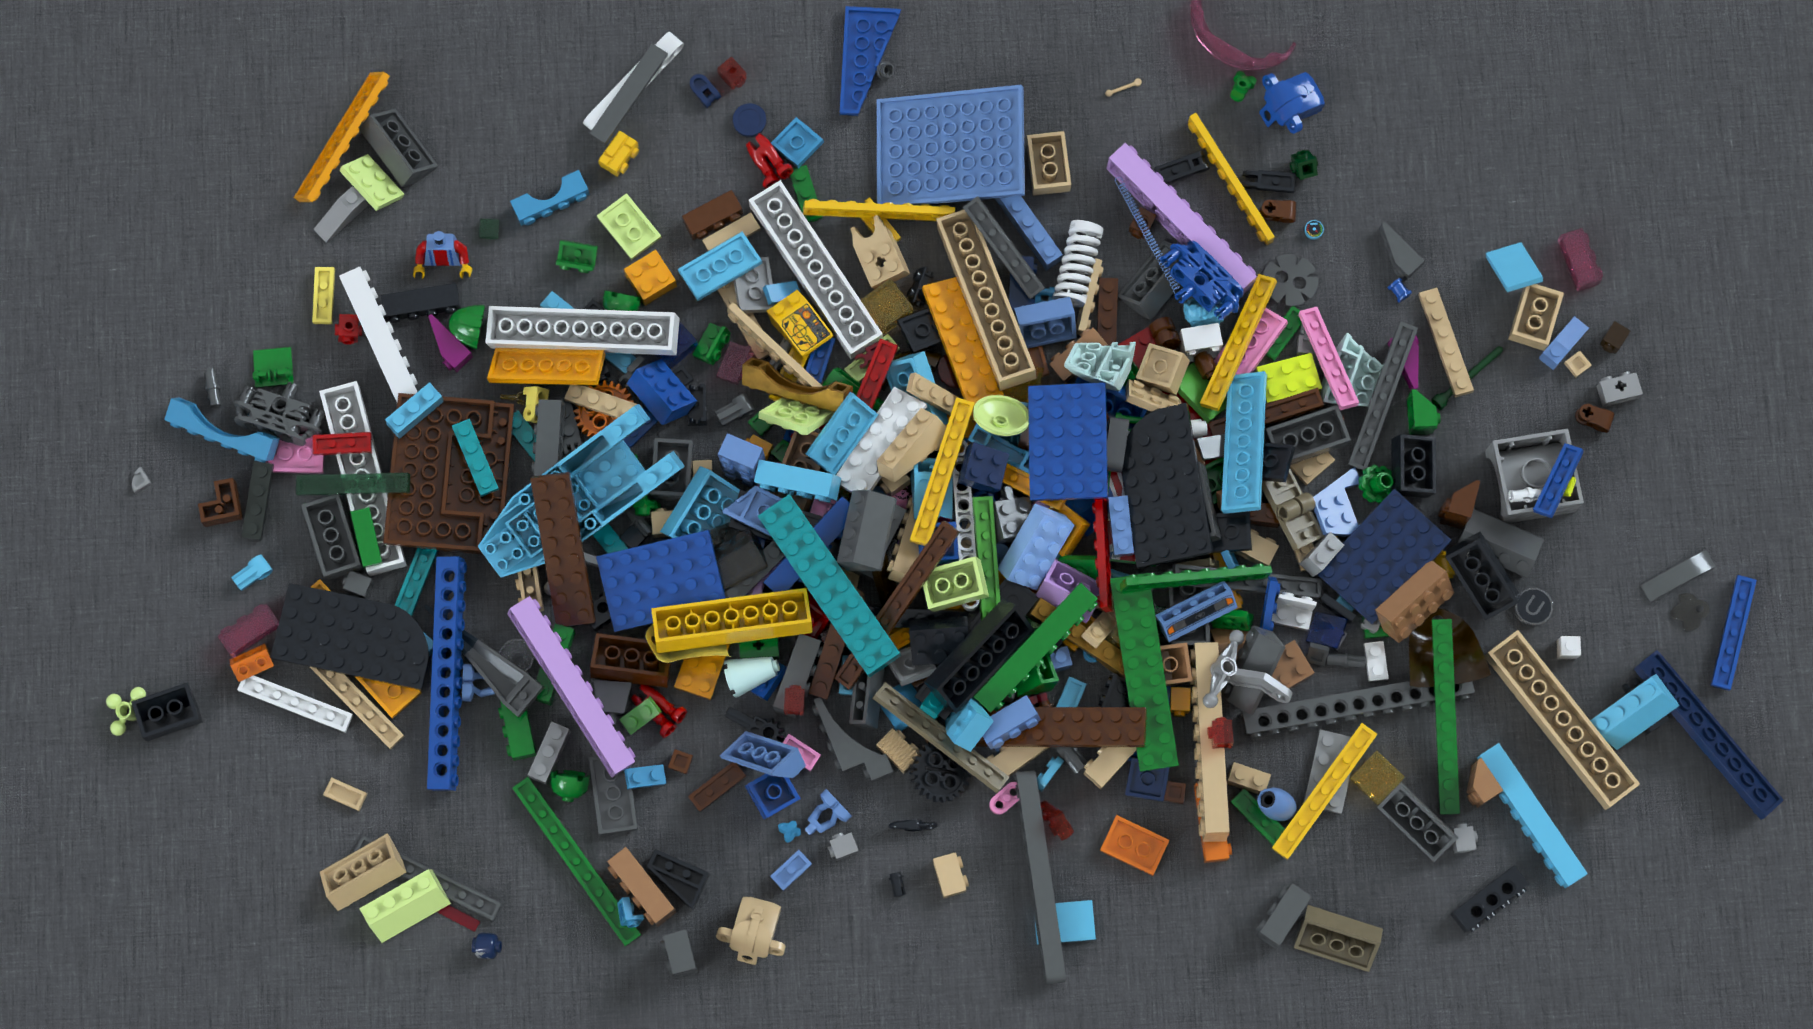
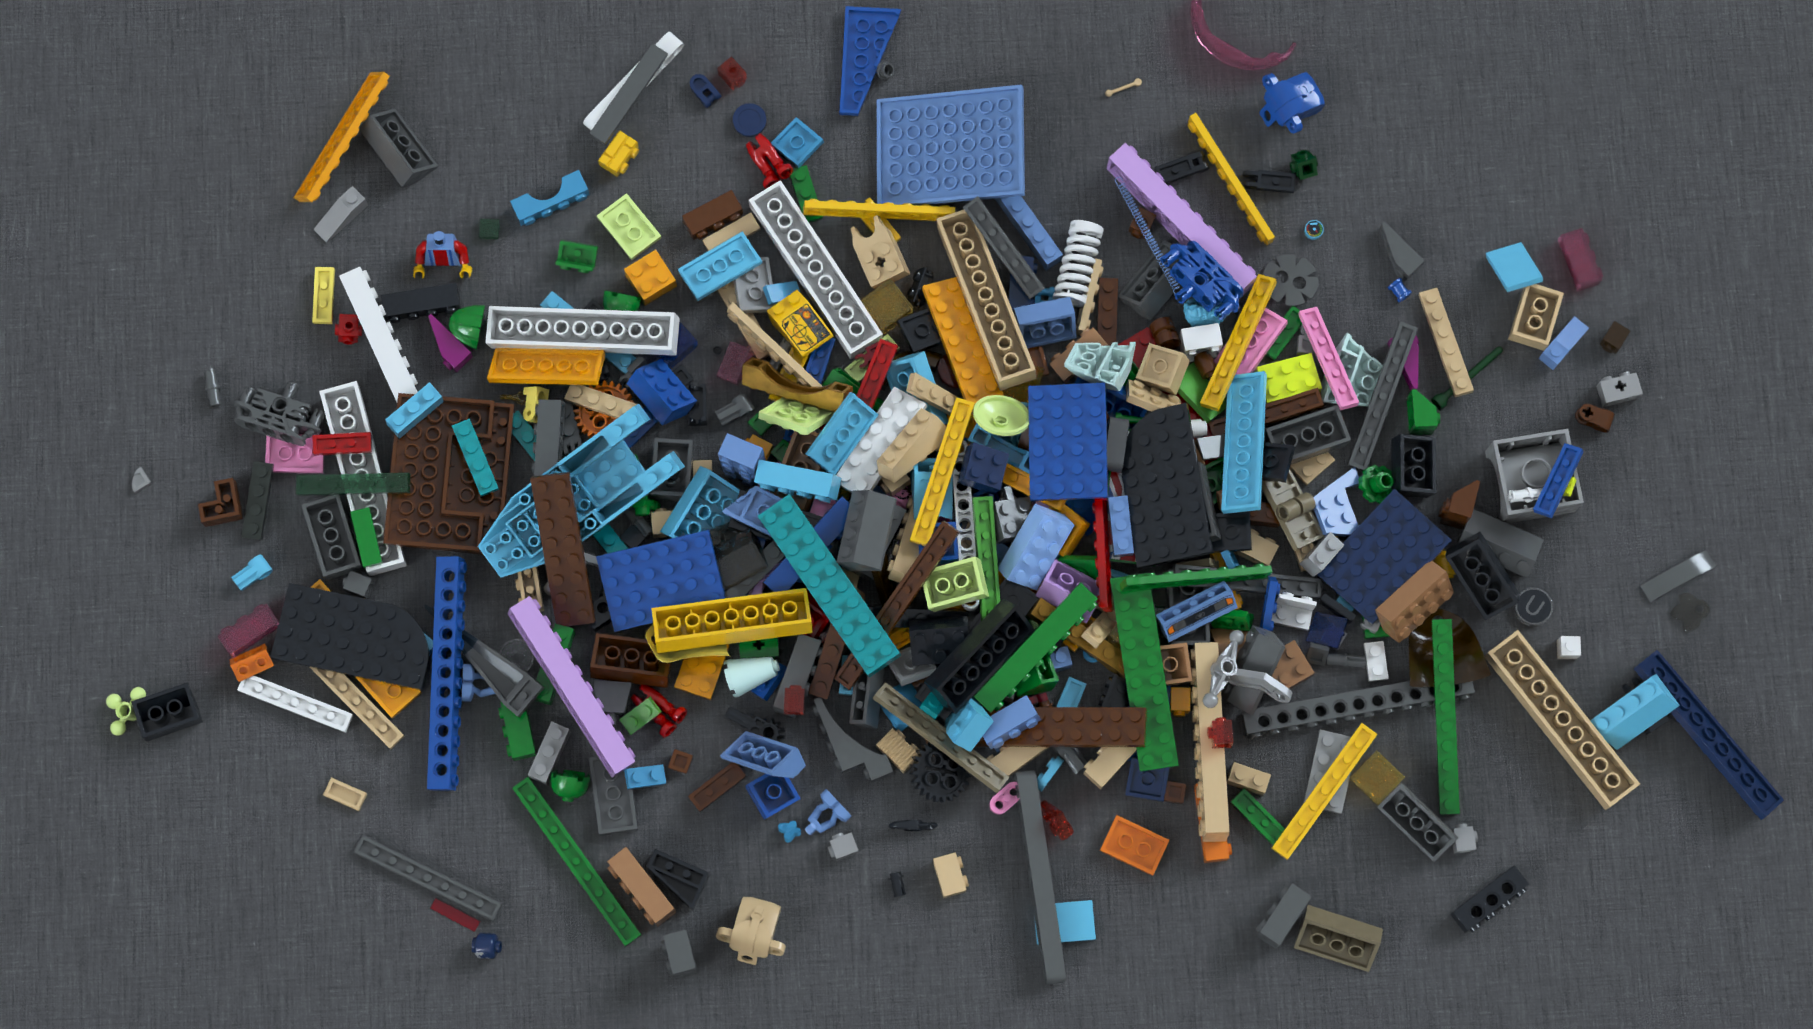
dark azure arch [164,397,280,463] -> none
green hinge [253,347,294,388] -> none
tan slope [320,833,406,911] -> none
yellowish green plate [339,154,404,211] -> none
yellowish green slope [359,869,451,943] -> none
teal plate [395,548,438,616] -> none
dark azure bracket [617,897,644,928] -> none
green bracket [692,323,731,366] -> none
medium blue plate [770,850,812,891] -> none
bright pink plate [783,734,821,772] -> none
tan brick [1026,131,1071,196] -> none
green plate [1230,71,1257,102] -> none
medium blue piece [1257,787,1297,821] -> none
reddish brown piece [1259,199,1296,223] -> none
medium nougat slope [1467,758,1503,808] -> none
medium azure brick [1477,743,1588,888] -> none
tan plate [1564,351,1592,378] -> none
blue plate [1710,575,1757,691] -> none

